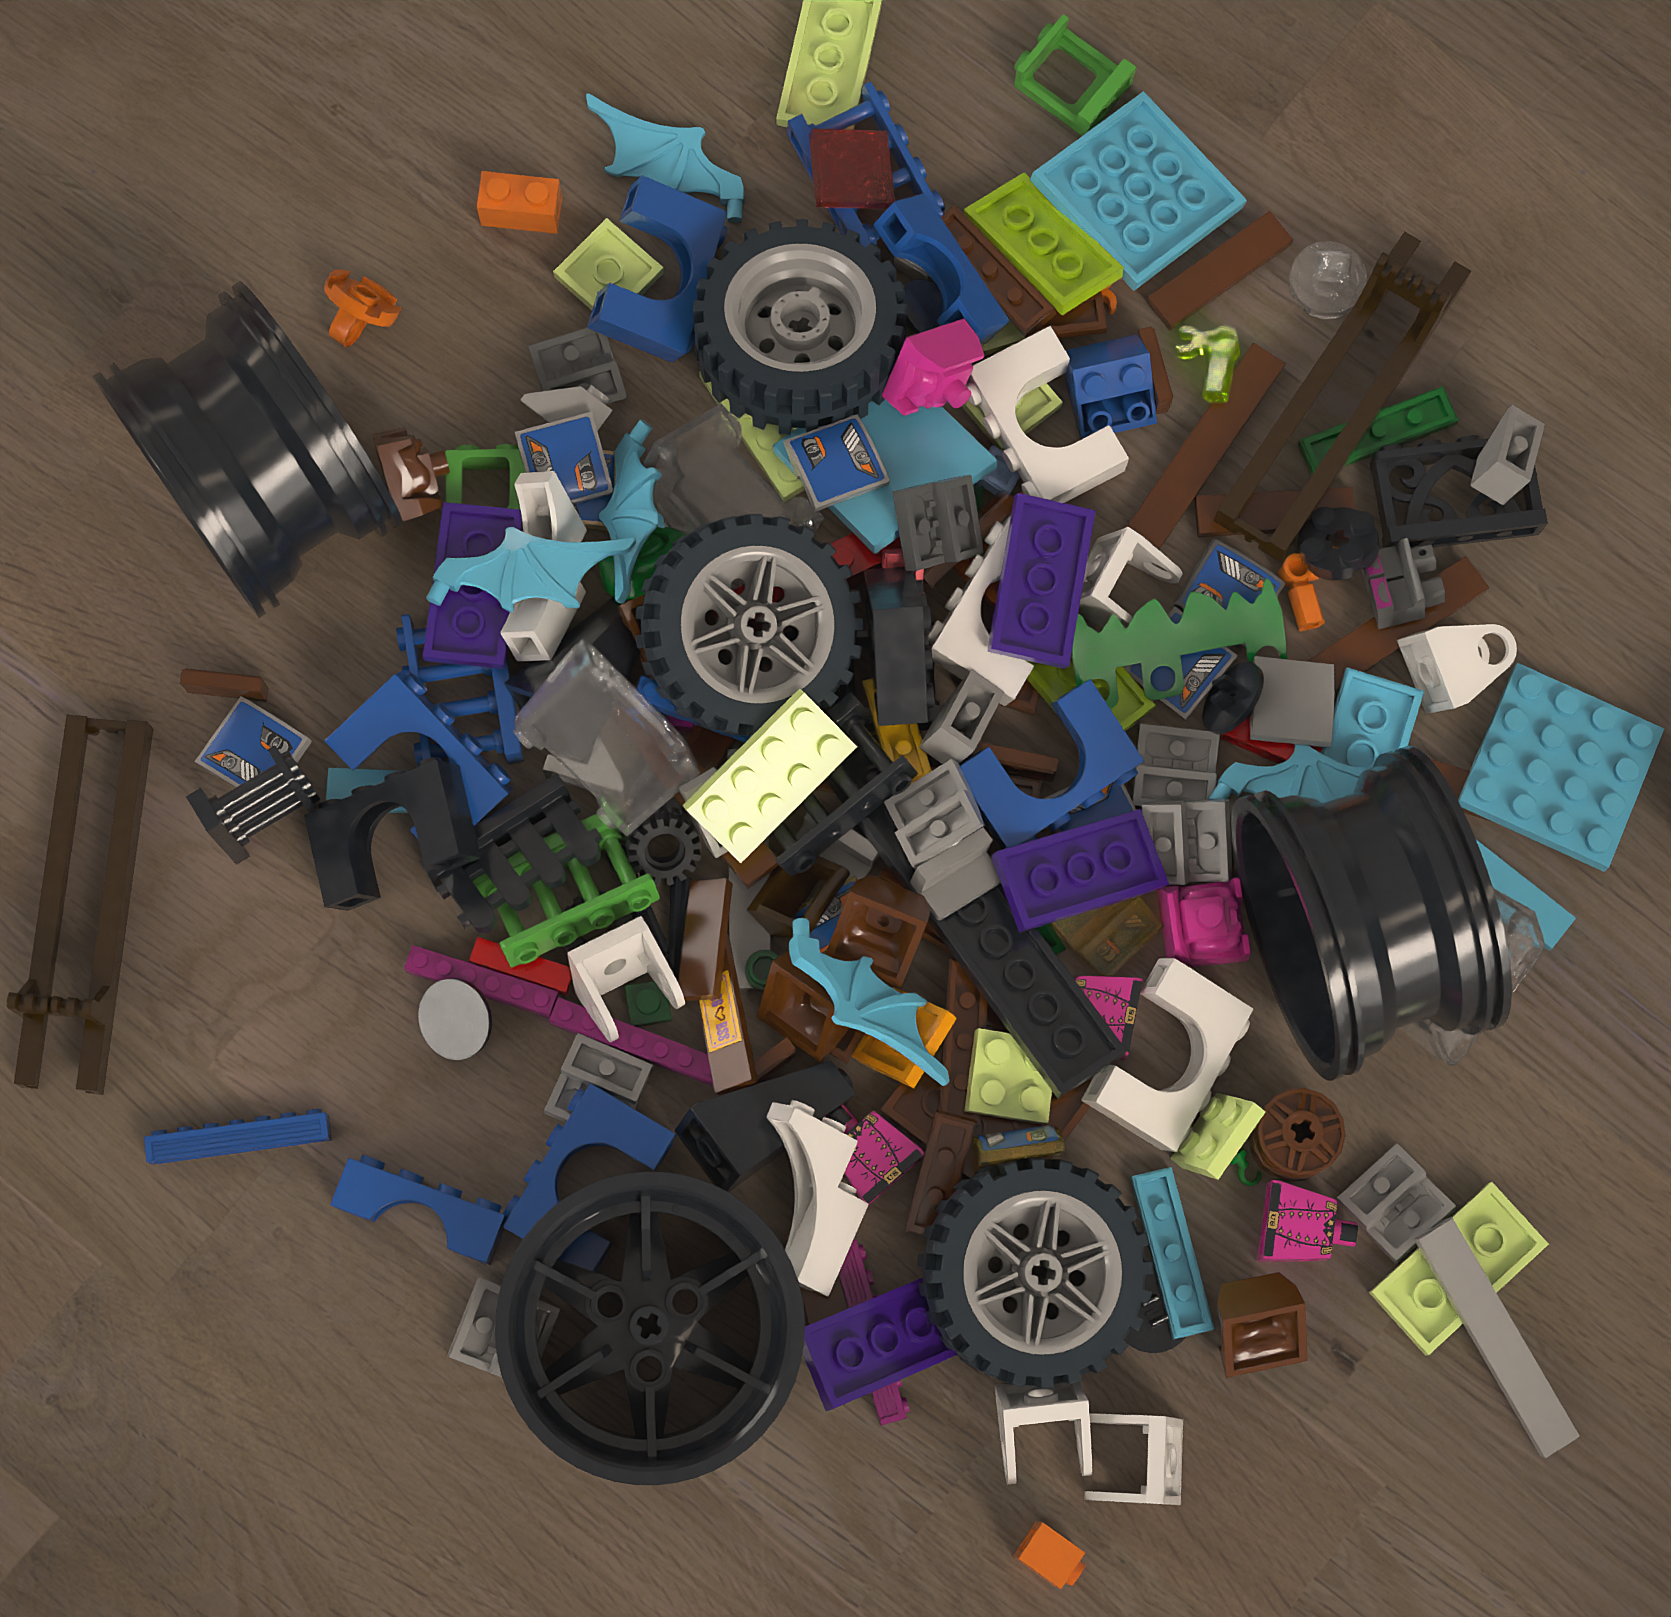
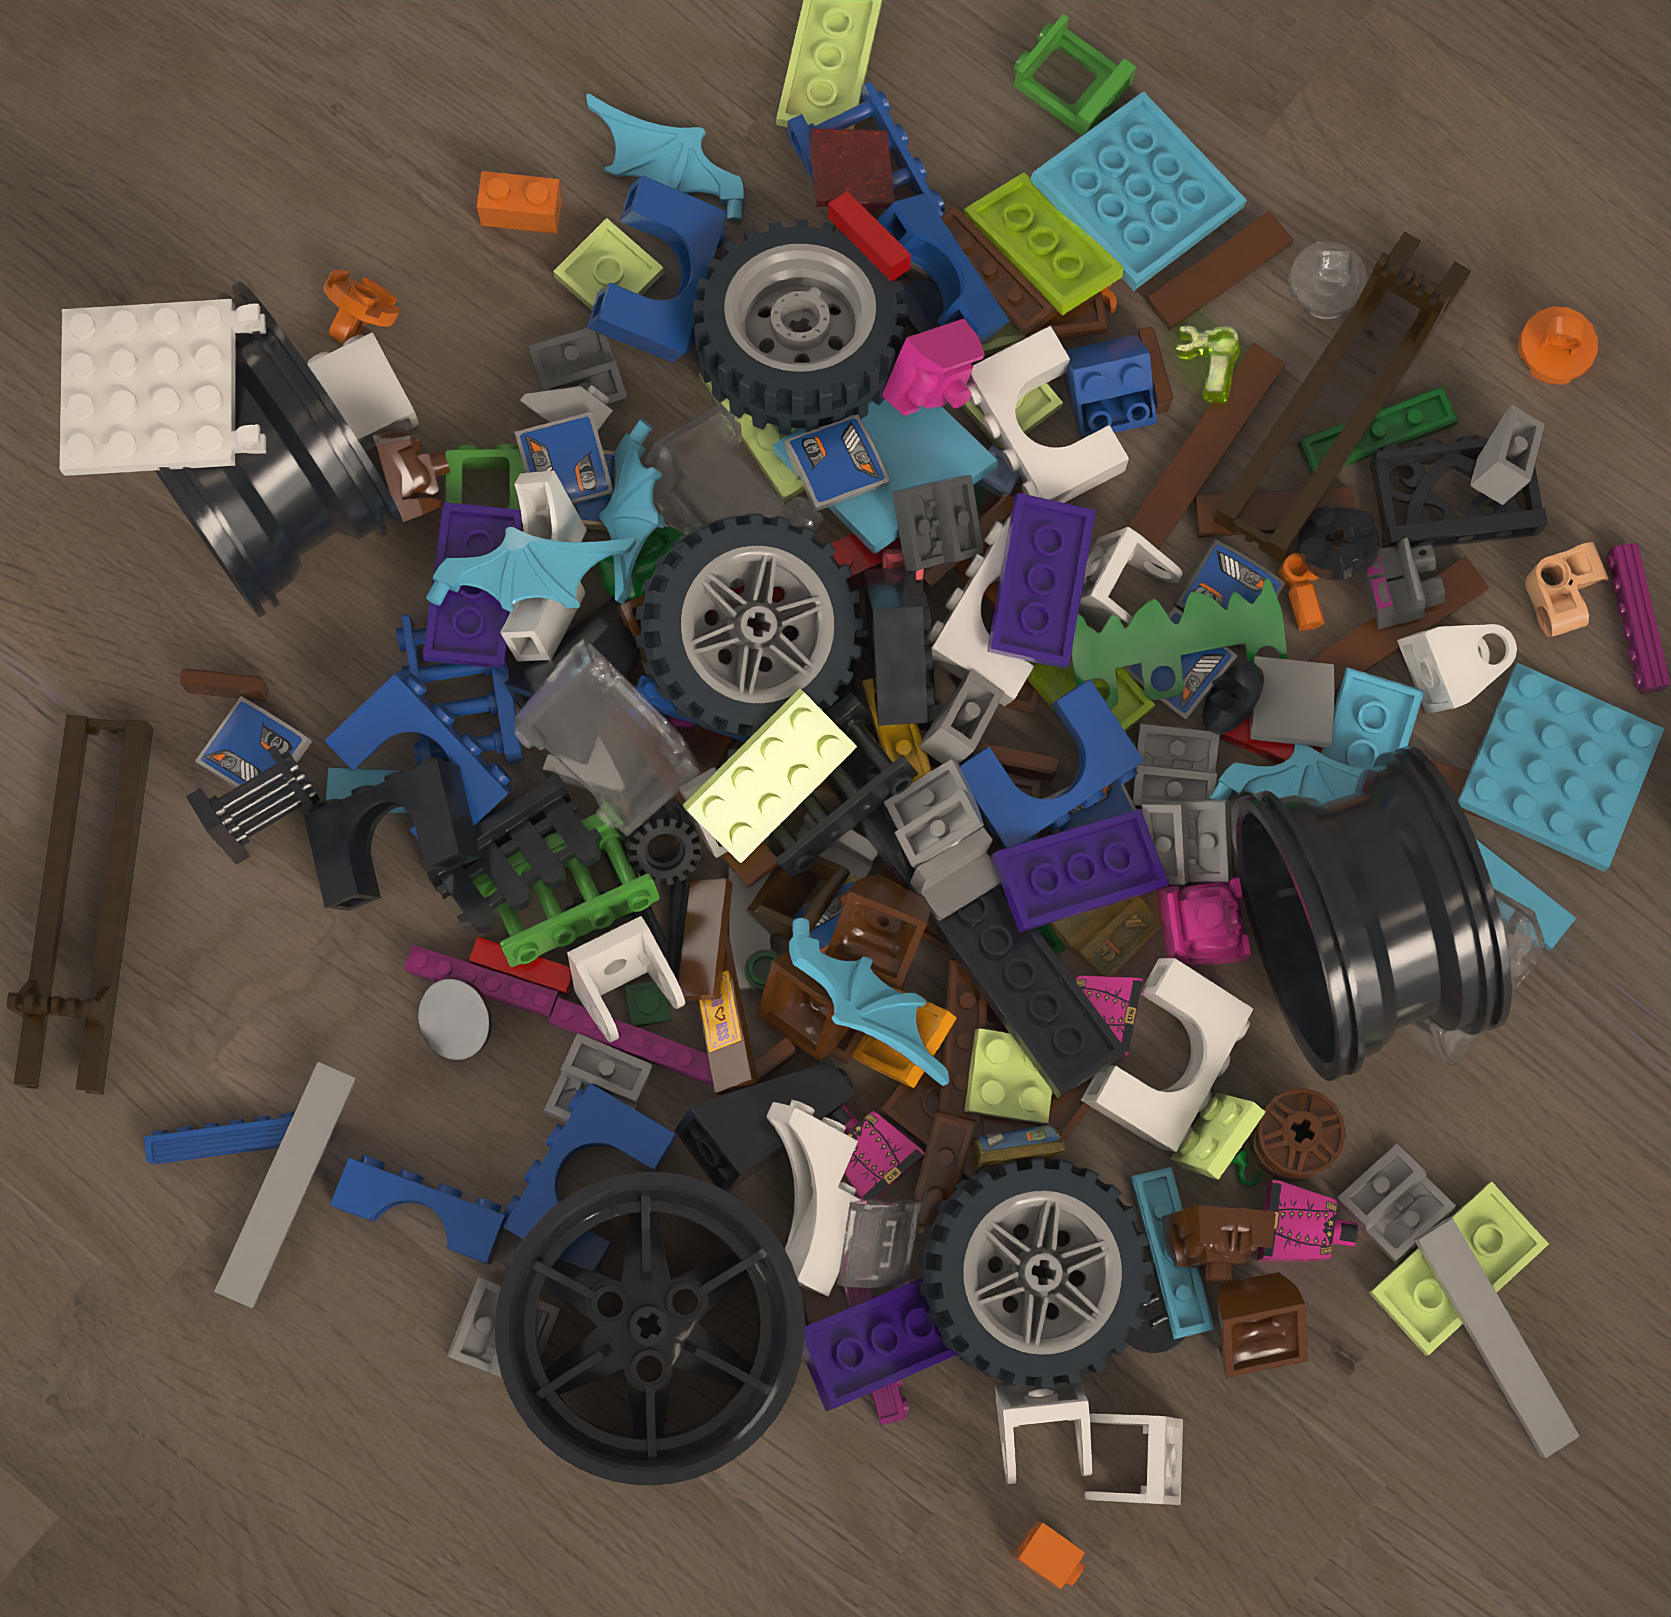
none -> white plate [60,299,266,476]
none -> light grey tile [214,1061,358,1309]
none -> white brick [307,332,419,451]
none -> red piece [828,191,911,282]
none -> clear slope [837,1199,921,1288]
none -> reddish brown brick [1162,1205,1275,1283]
none -> orange tile [1518,306,1598,385]
none -> light nougat piece [1525,542,1609,638]
none -> magenta piece [1606,542,1671,694]

